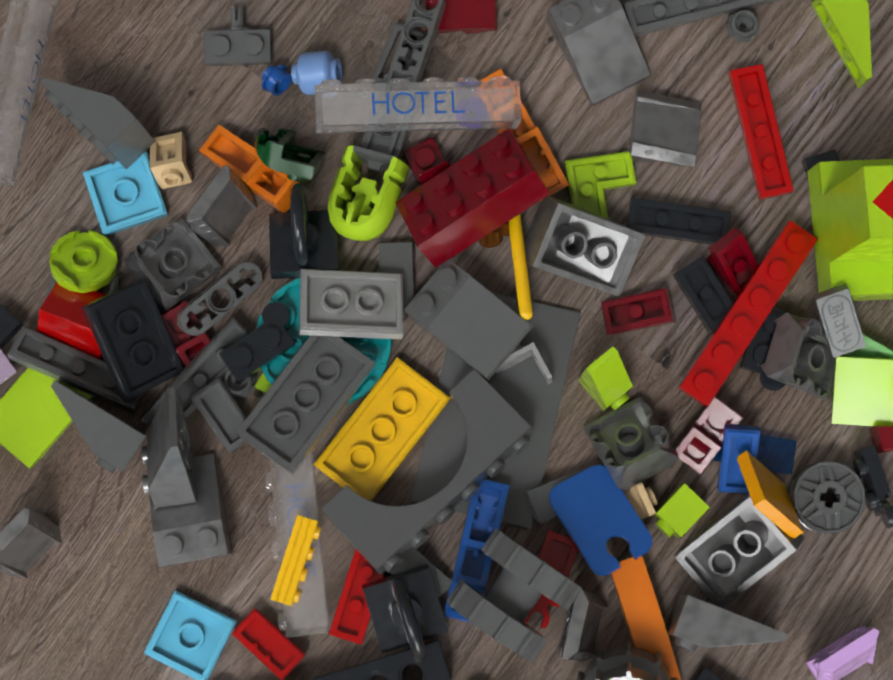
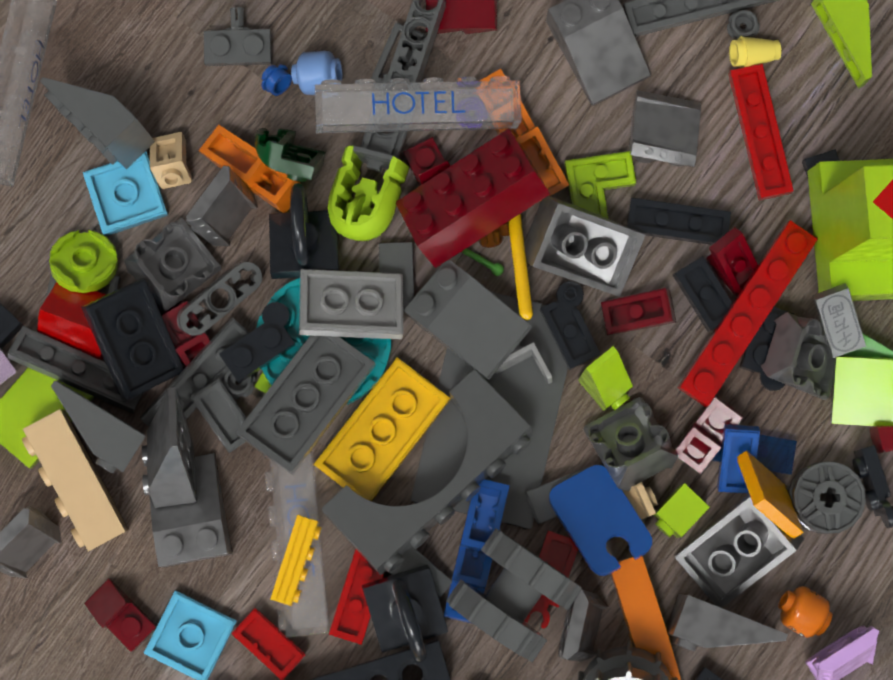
none -> tan brick [22,409,129,552]
none -> dark red slope [84,578,157,652]
none -> bright green hinge [461,248,504,276]
none -> black hinge [540,281,601,371]
none -> light yellow cone [729,36,782,68]
none -> orange head [778,586,833,638]

